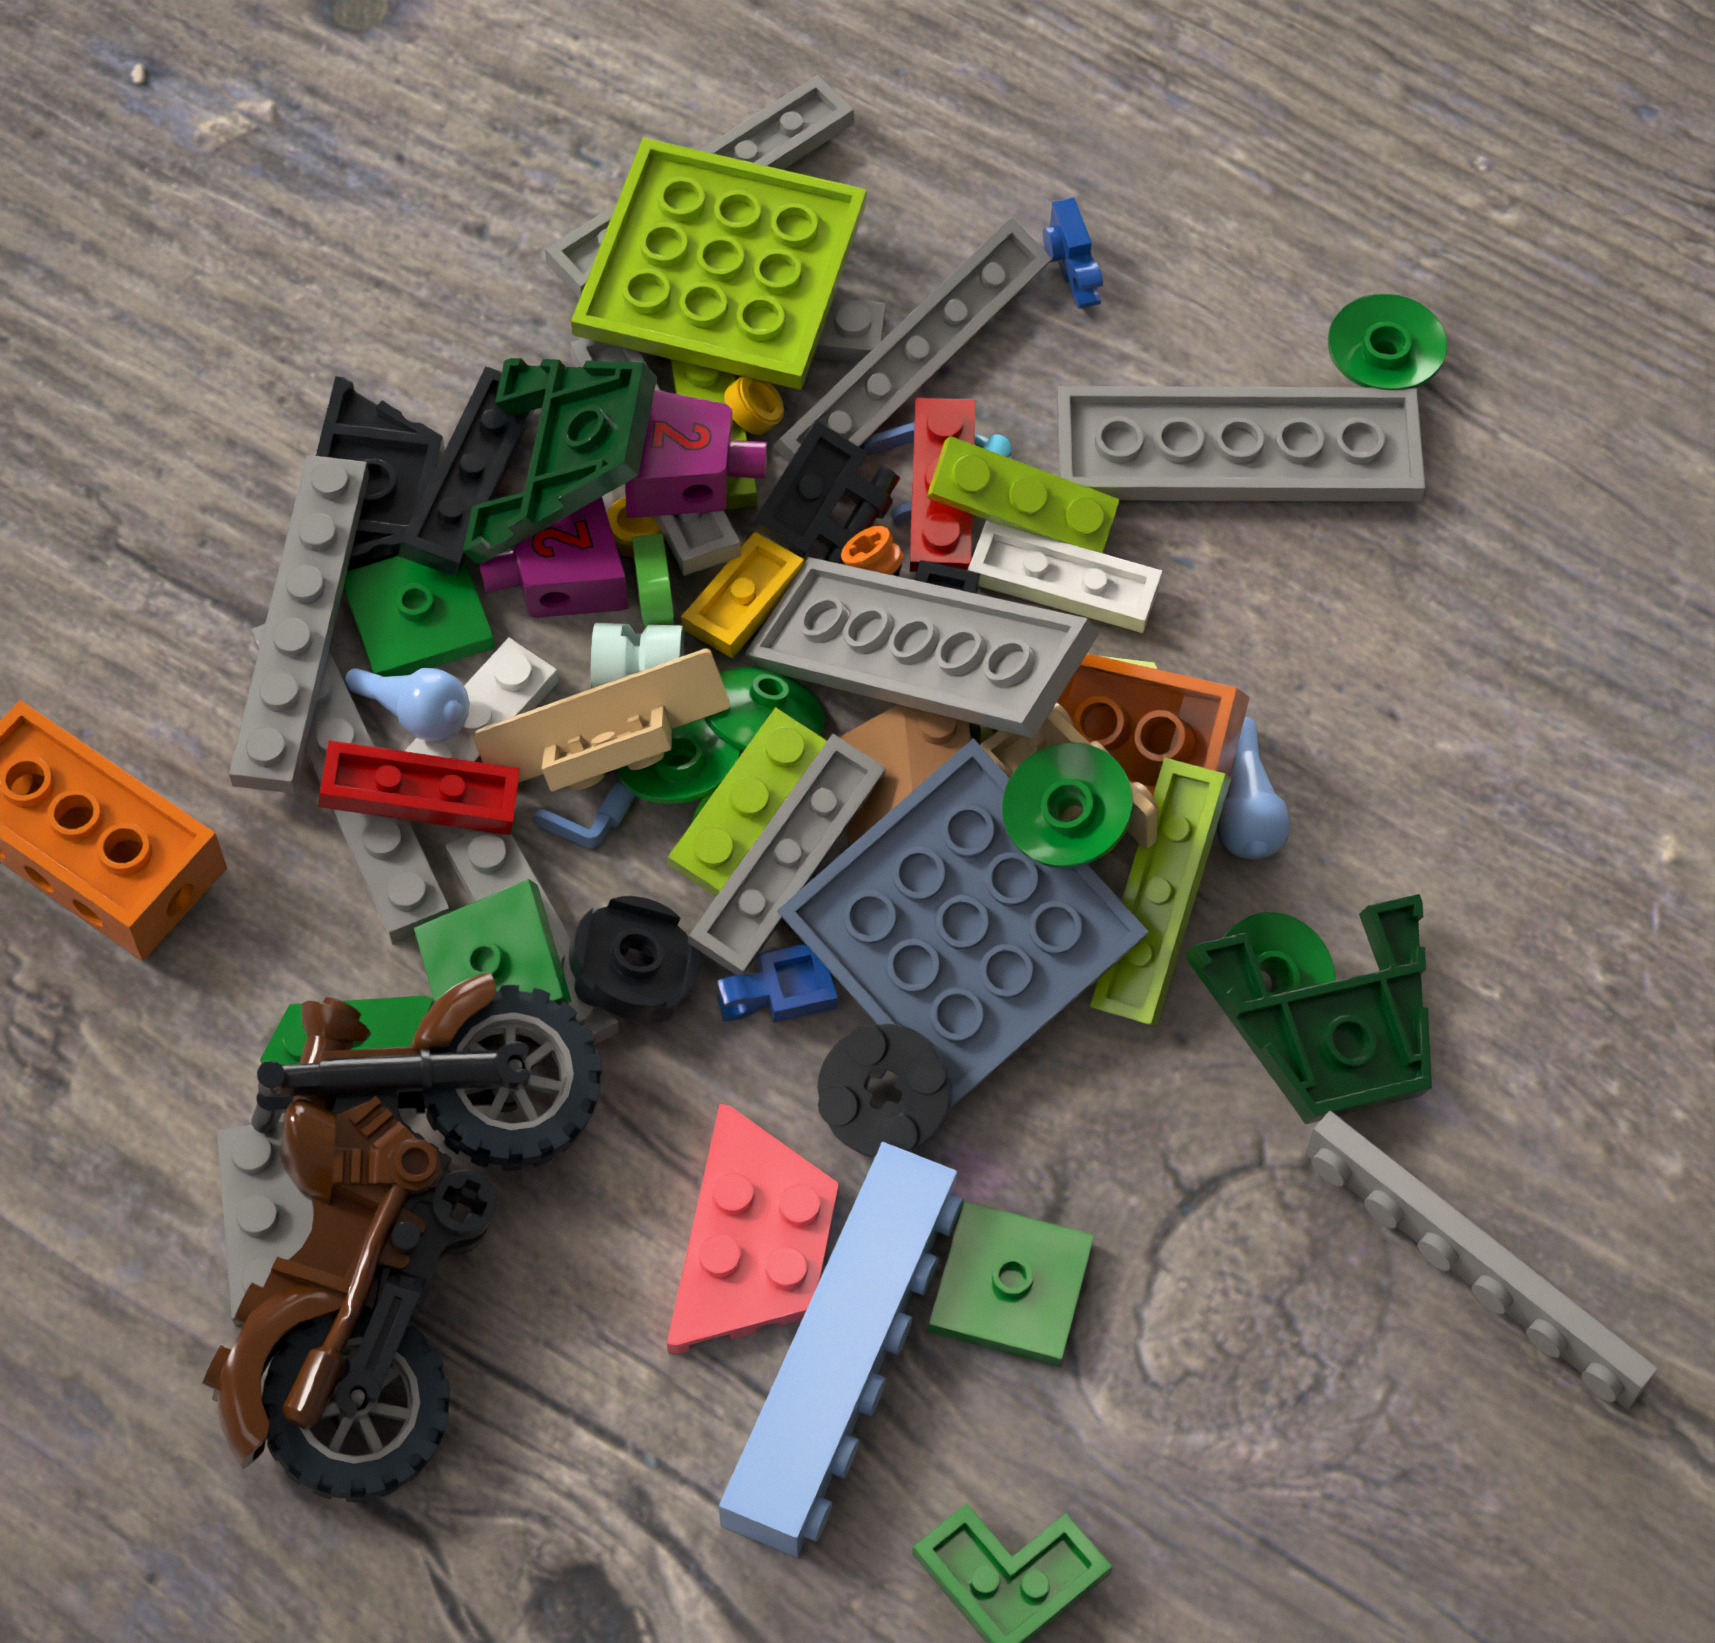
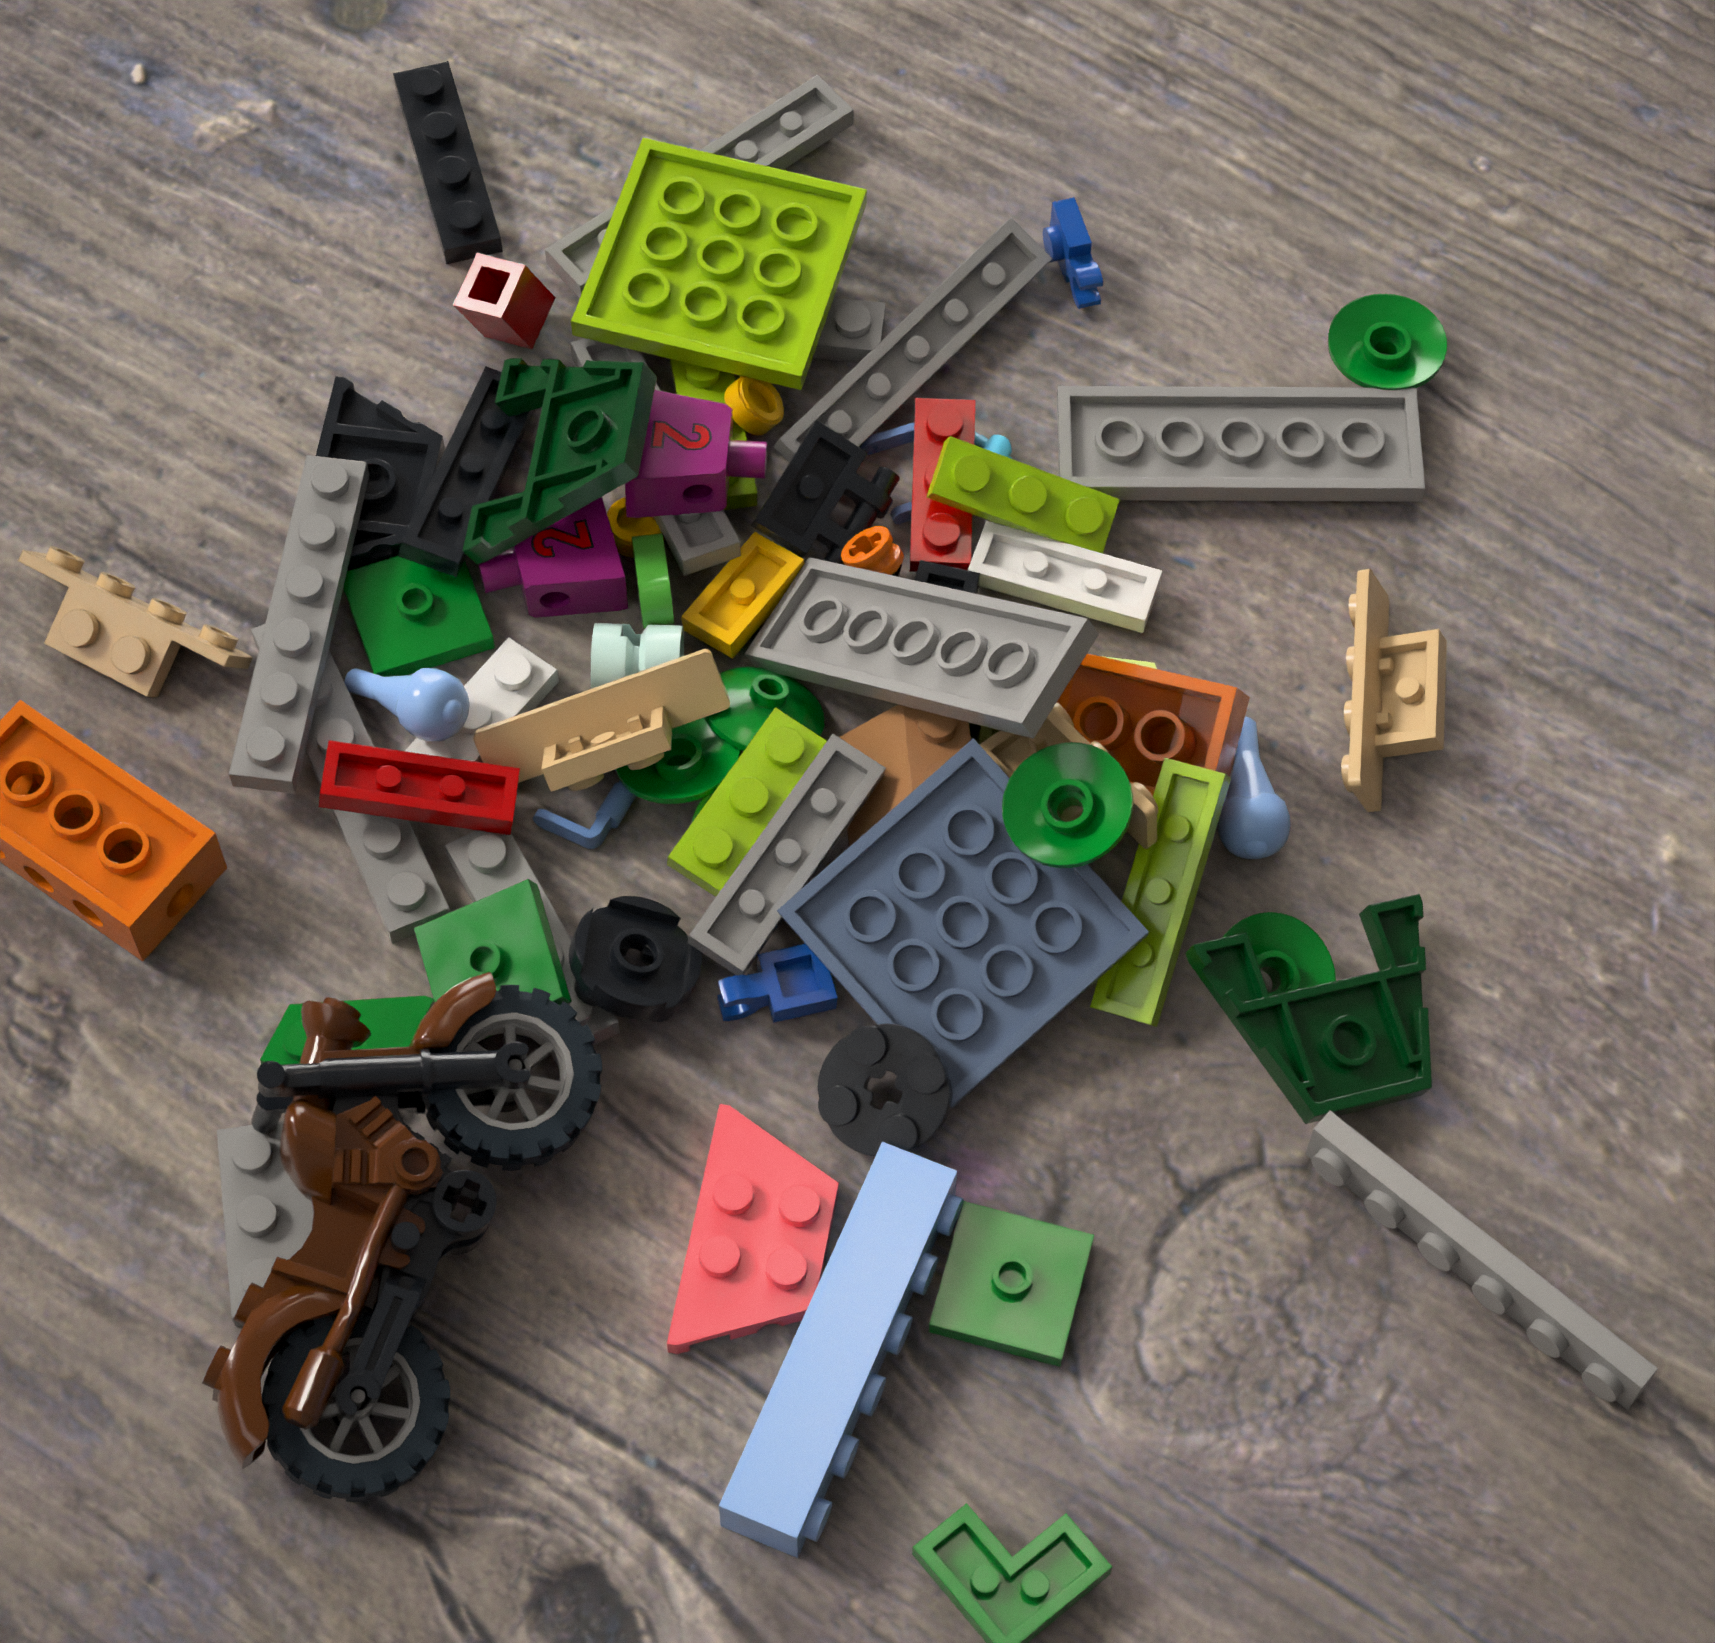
none -> tan bracket [18,546,253,697]
none -> black plate [393,61,503,264]
none -> red brick [453,253,556,349]
none -> tan bracket [1341,569,1447,812]

